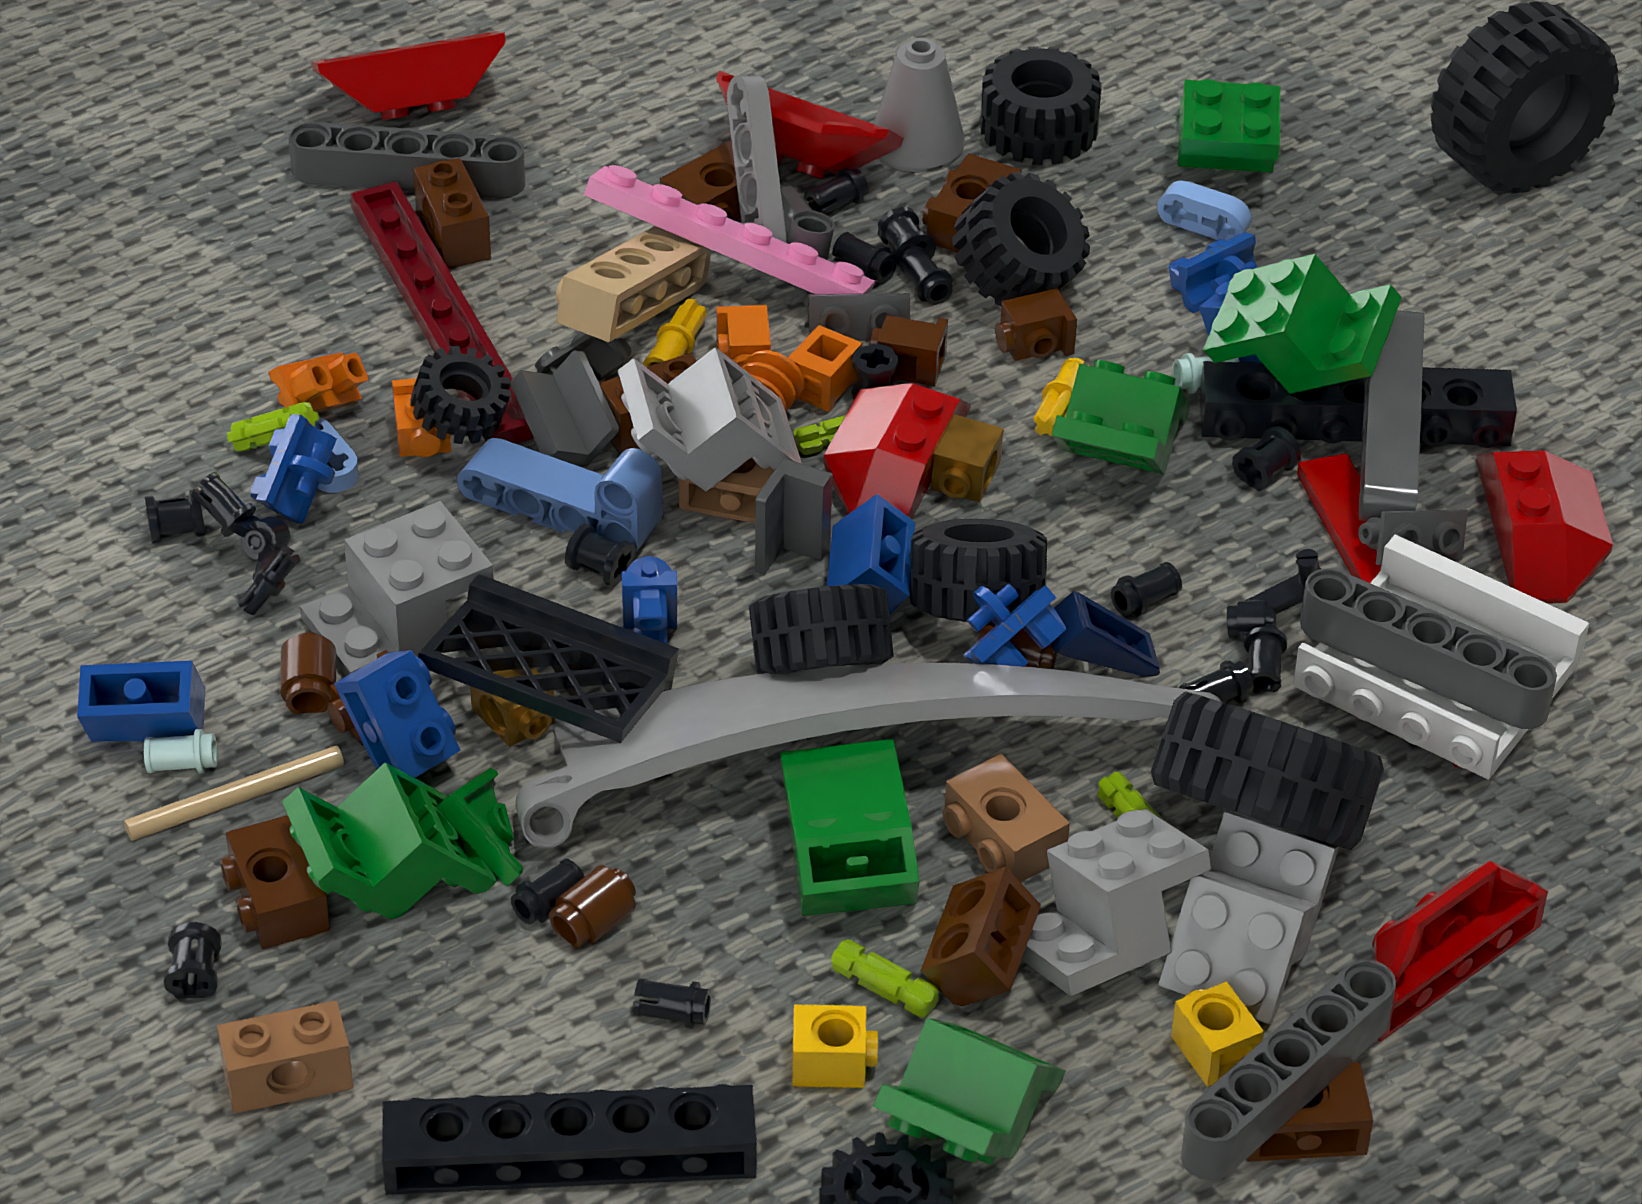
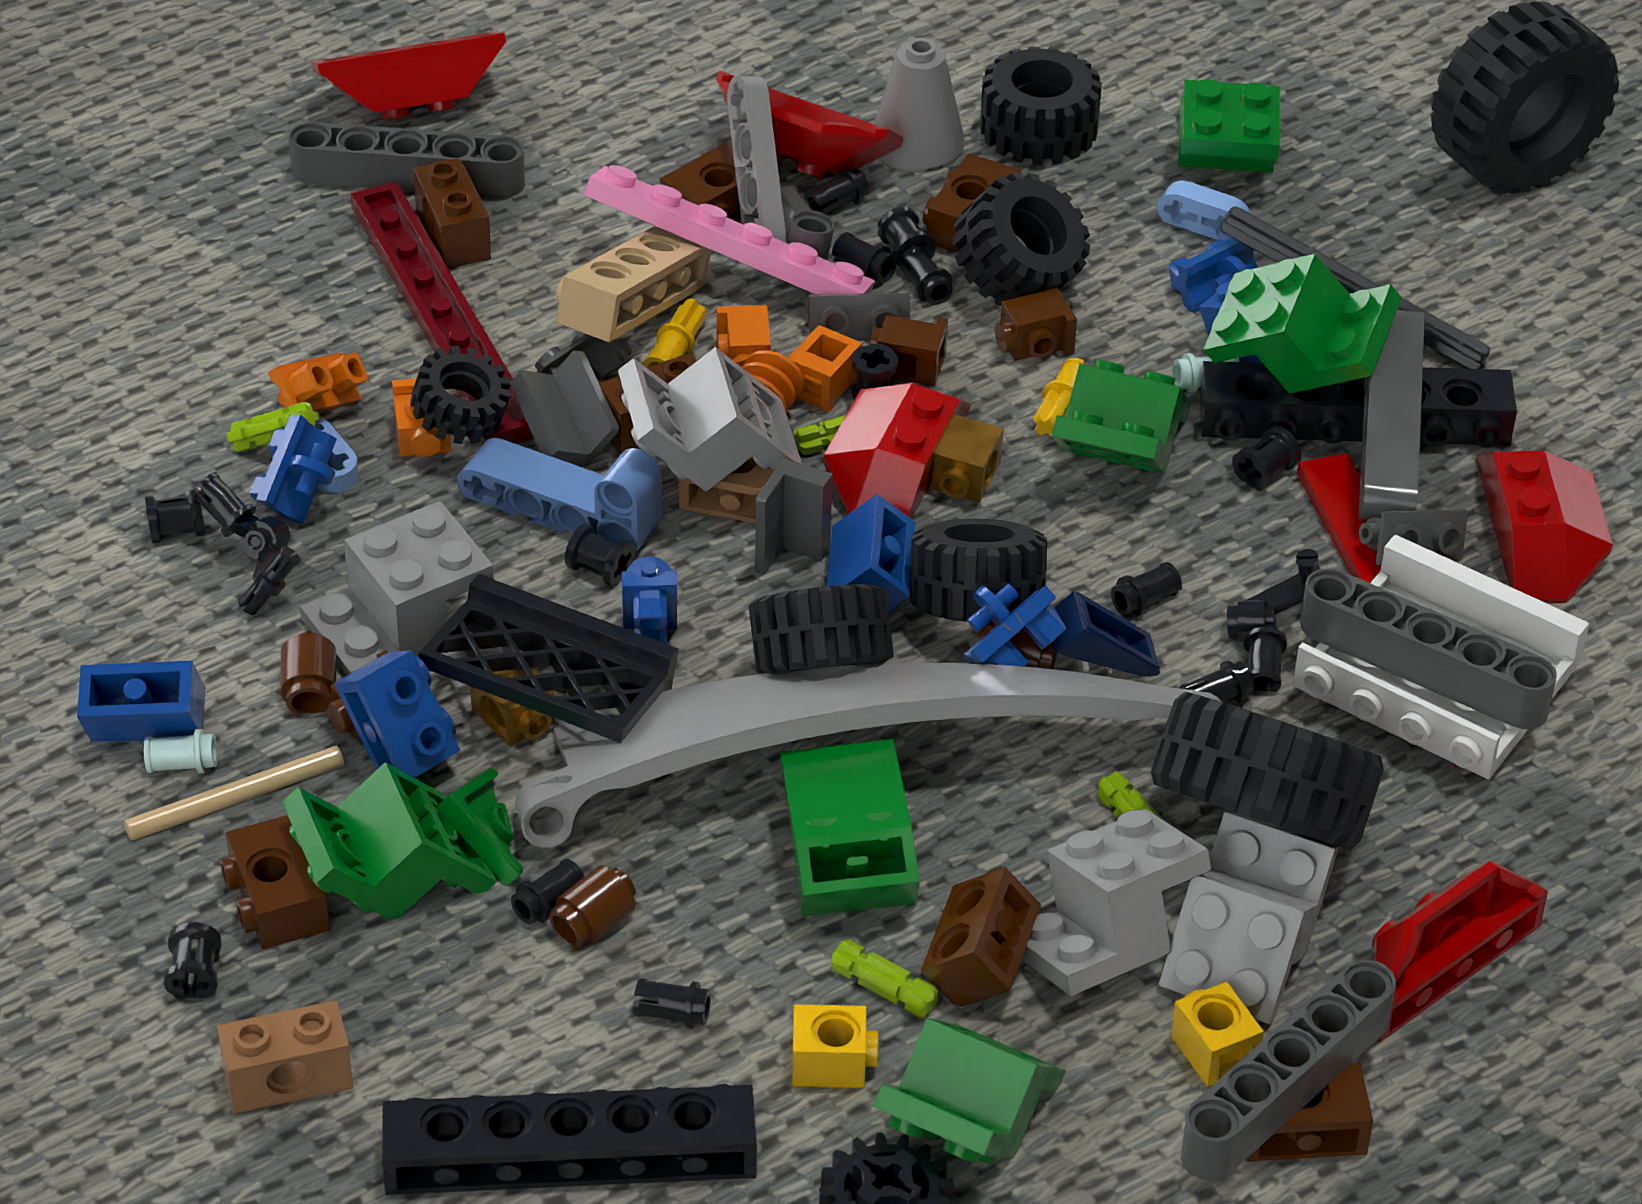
medium nougat brick [942,754,1070,883] -> none
none -> black axle [1220,206,1490,369]

